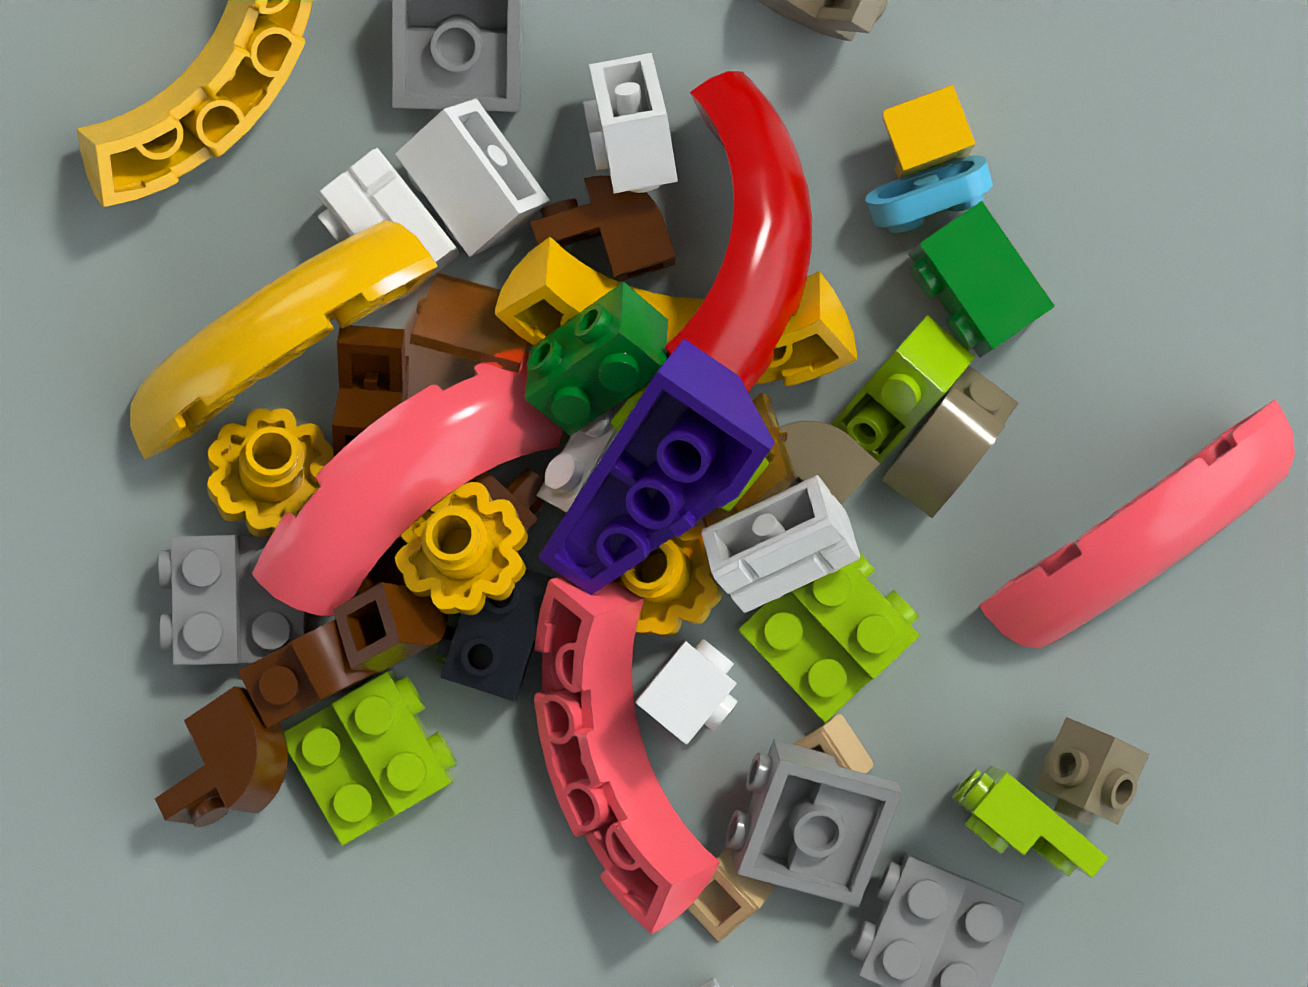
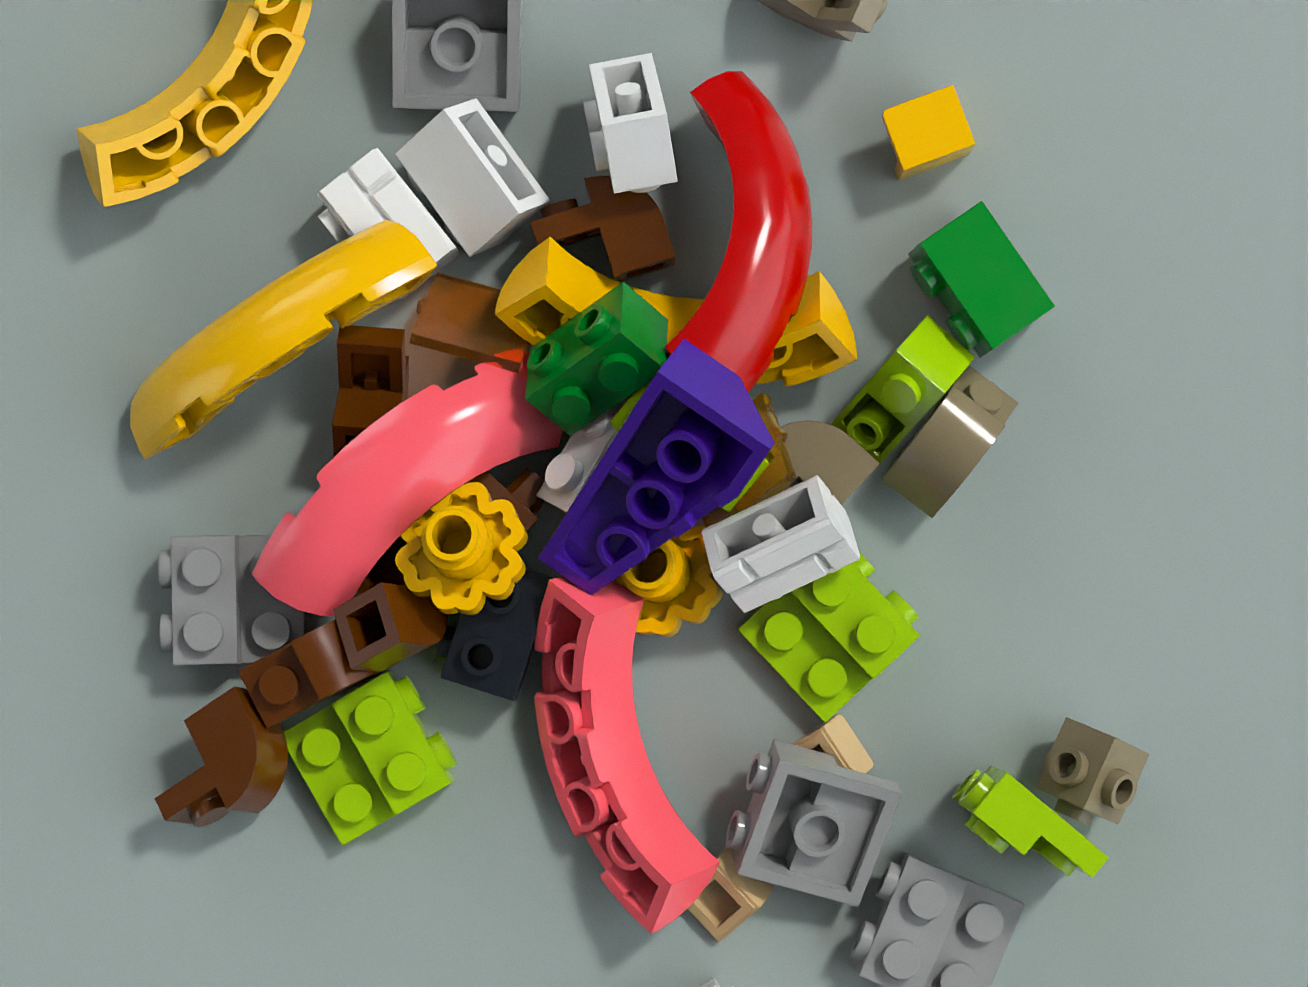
yellow plant [207,408,334,537] -> none
white brick [635,639,738,745] -> none
medium azure plate [865,155,993,233] -> none
coral brick [979,400,1295,649] -> none

